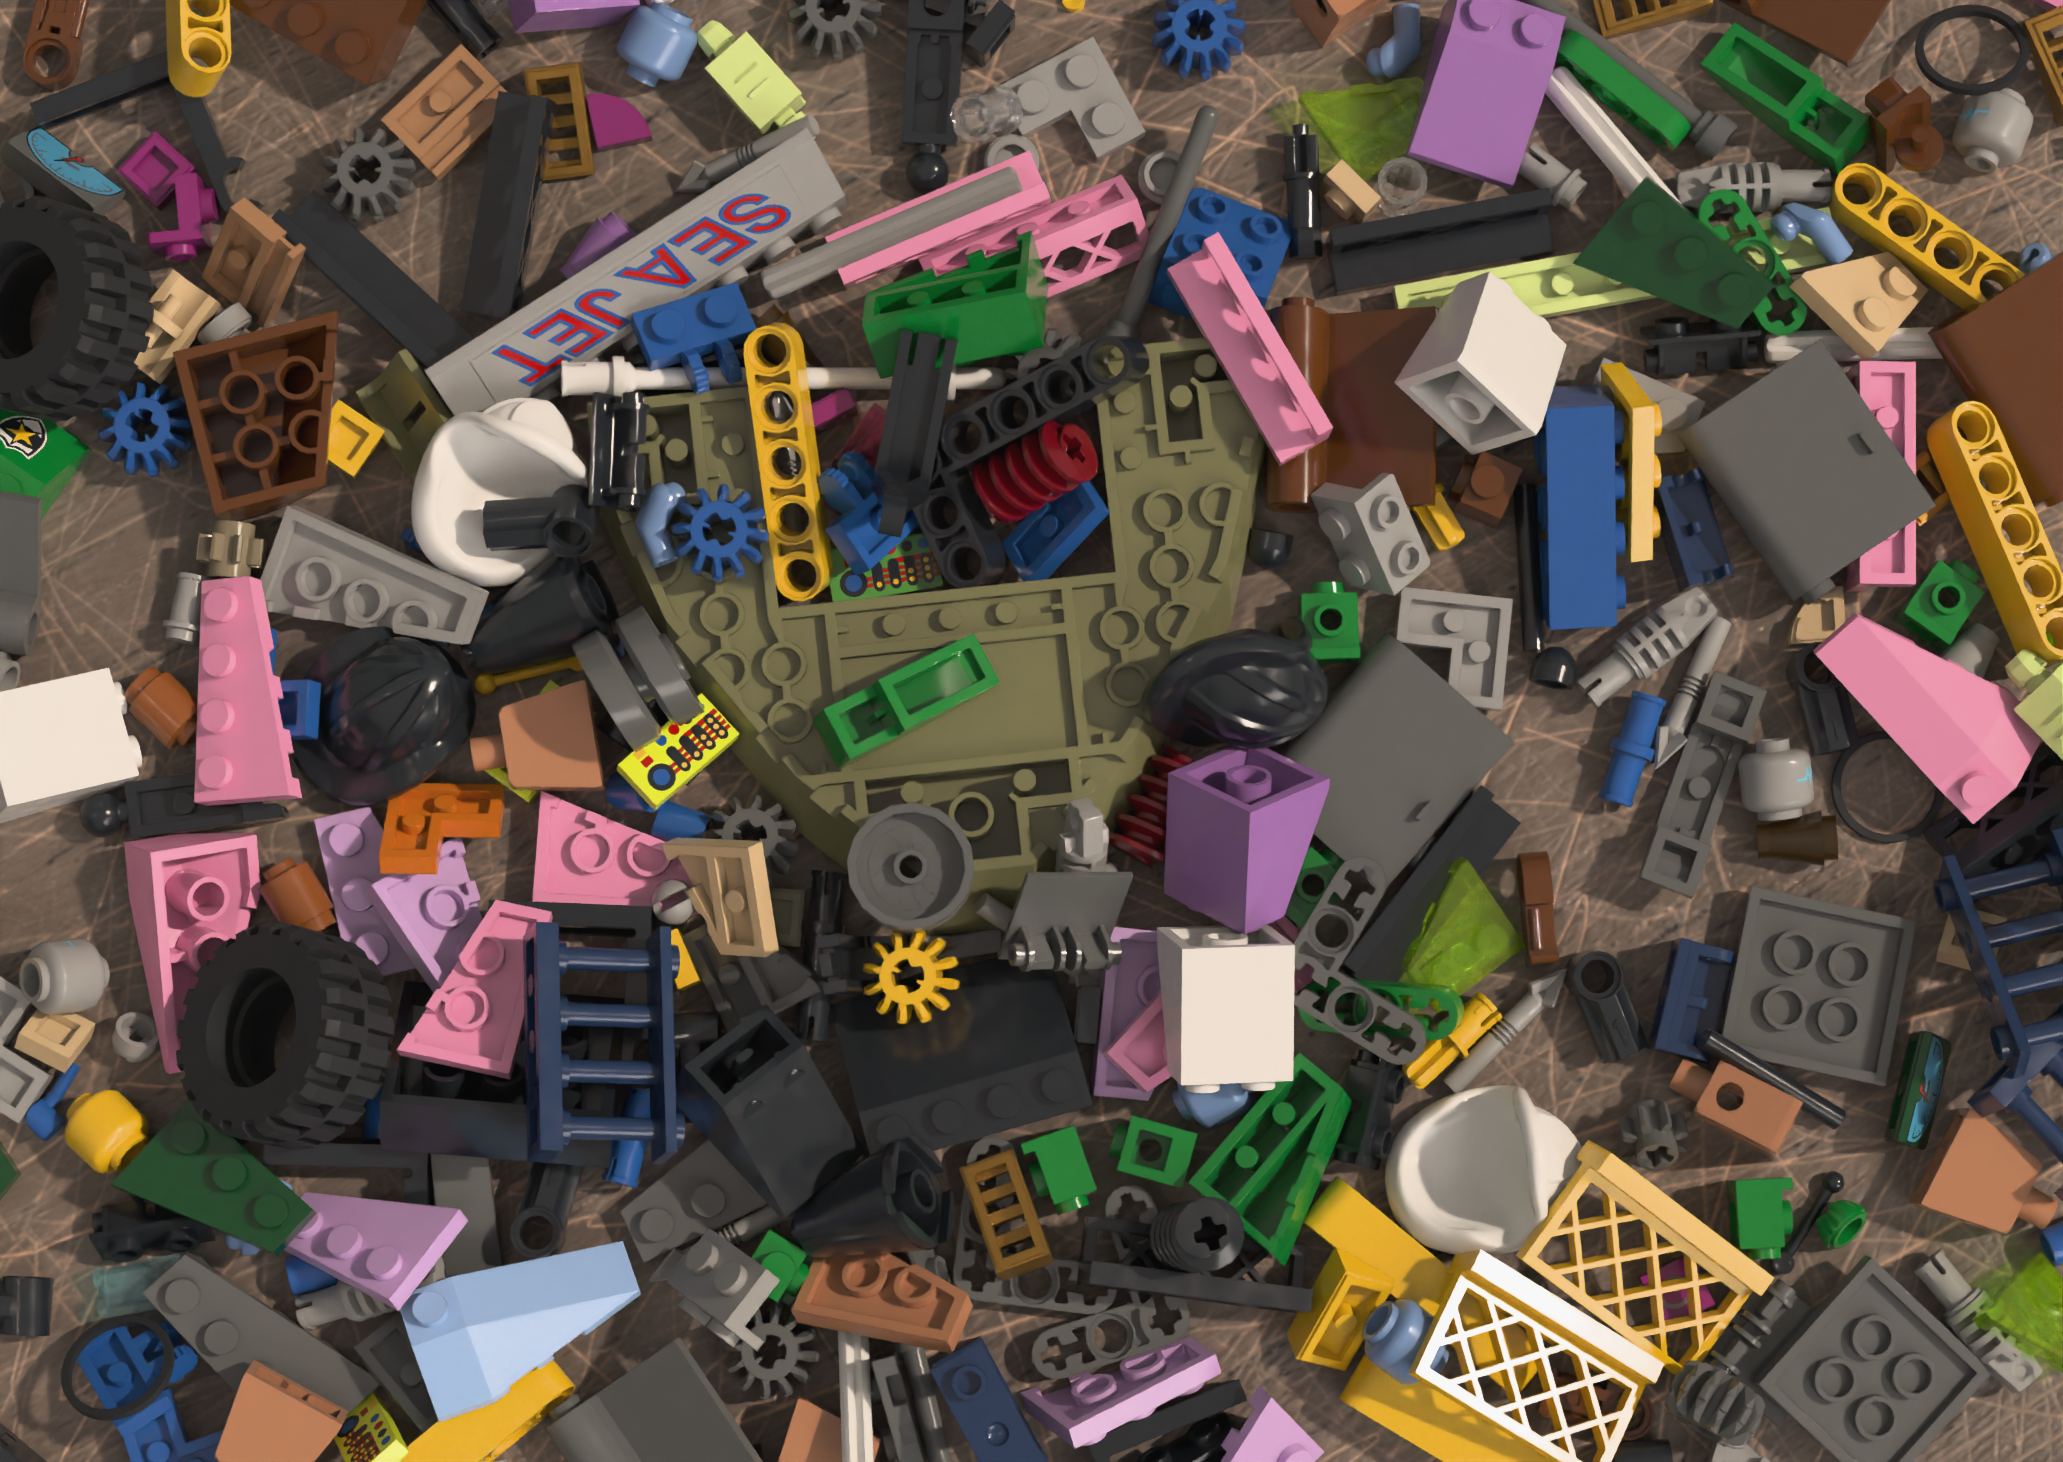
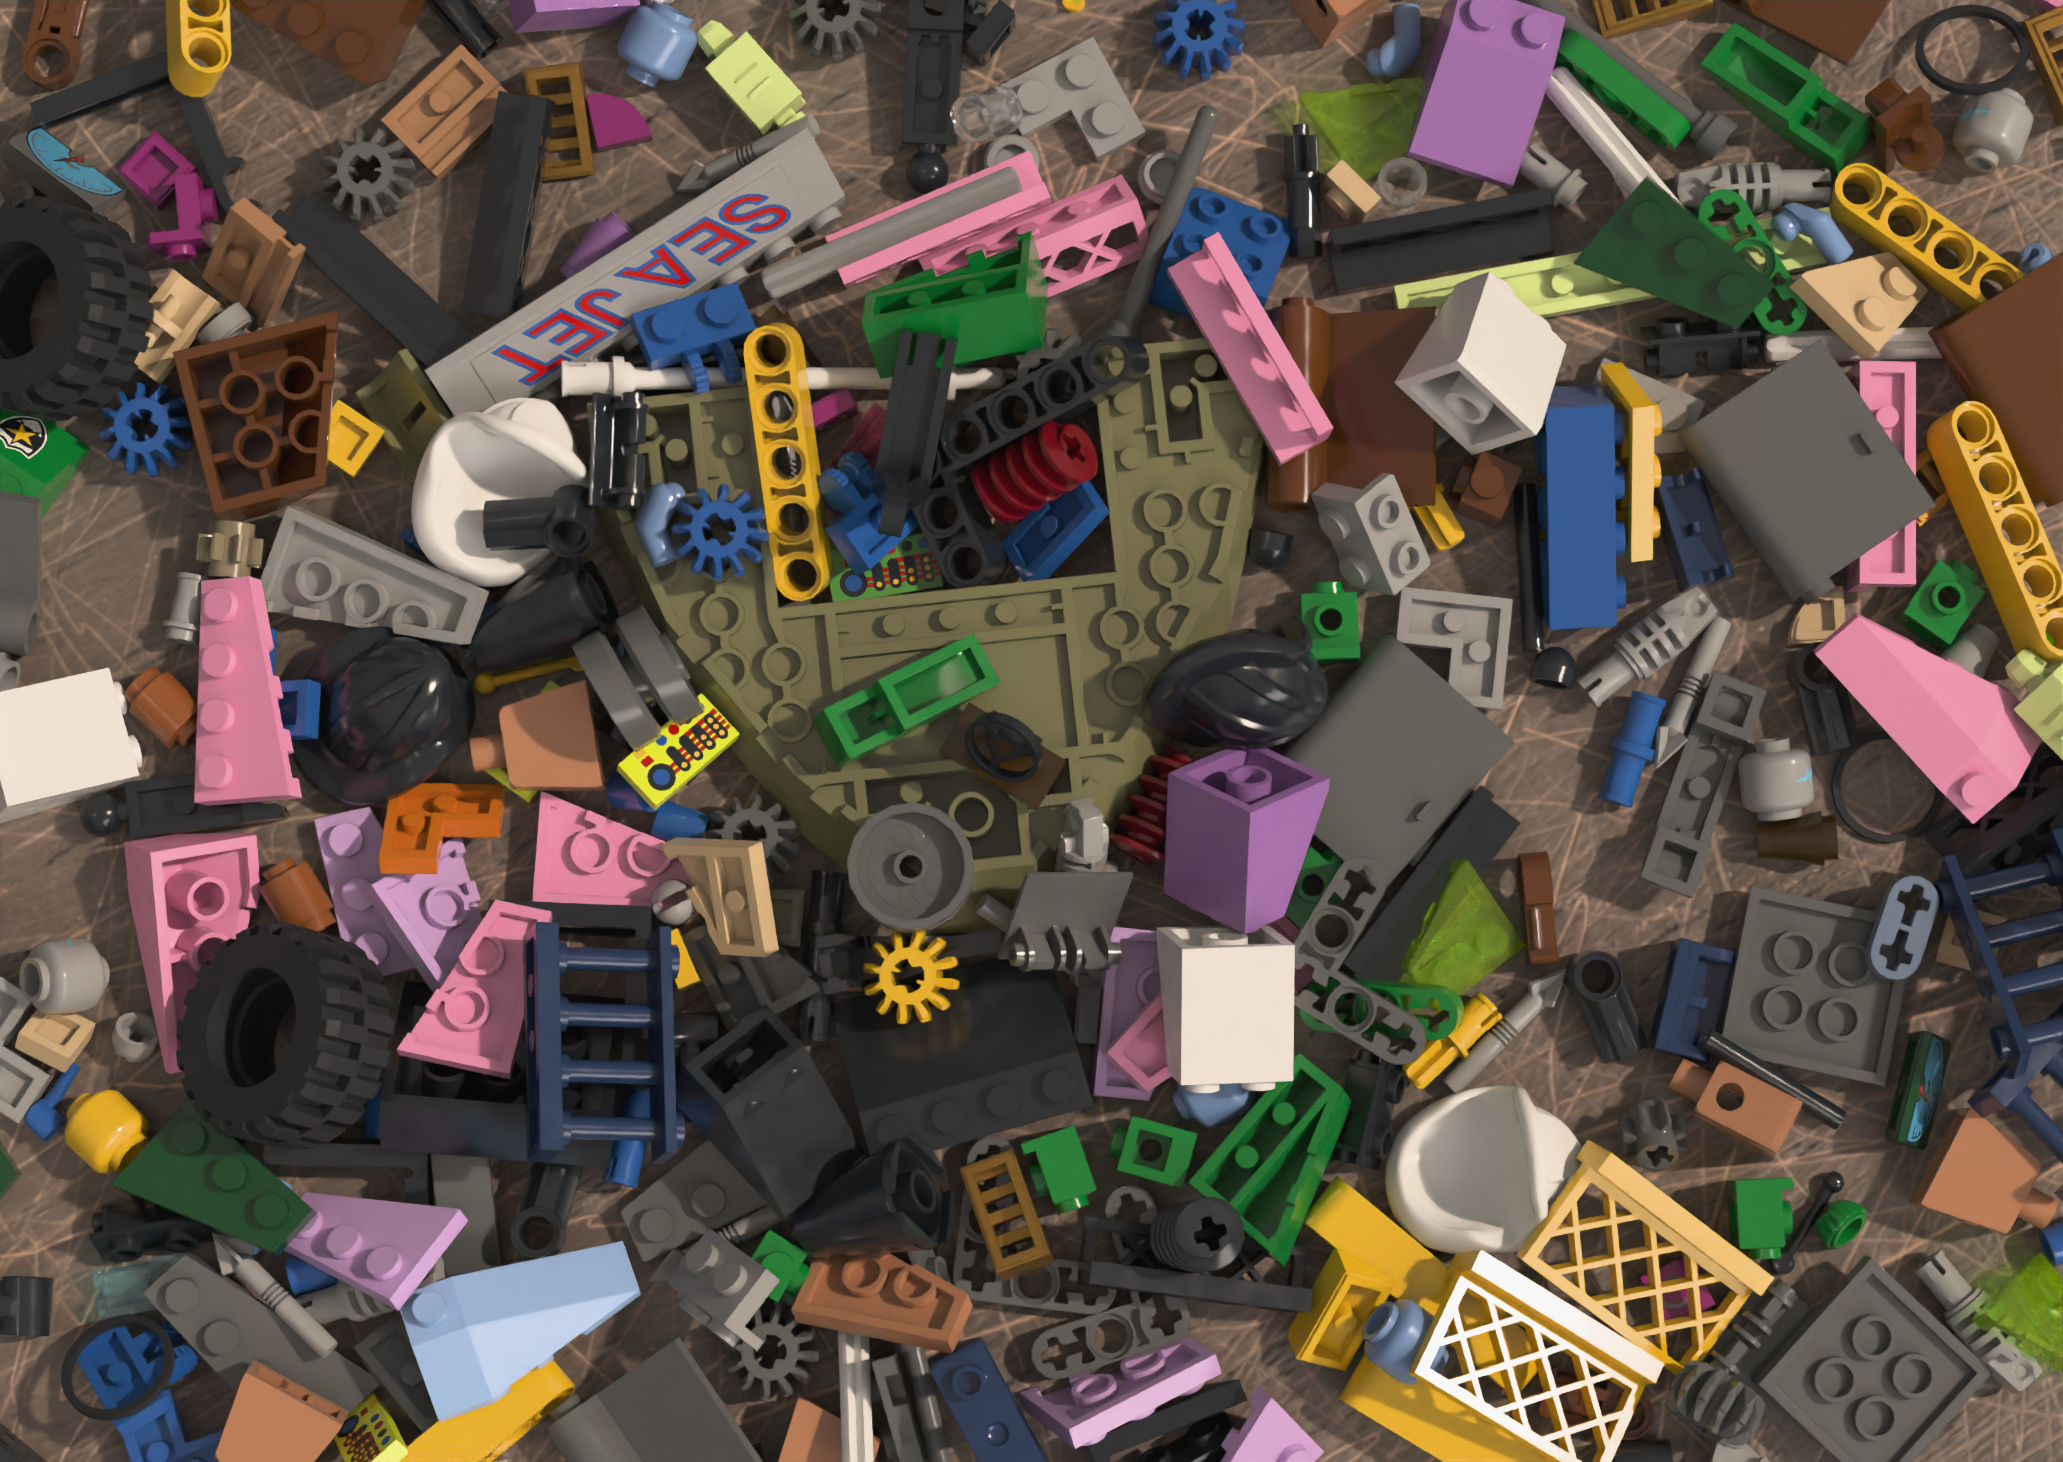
none -> light grey piece [212,1233,338,1359]
none -> piece [939,702,1066,811]
none -> sand blue beam [1865,876,1939,981]

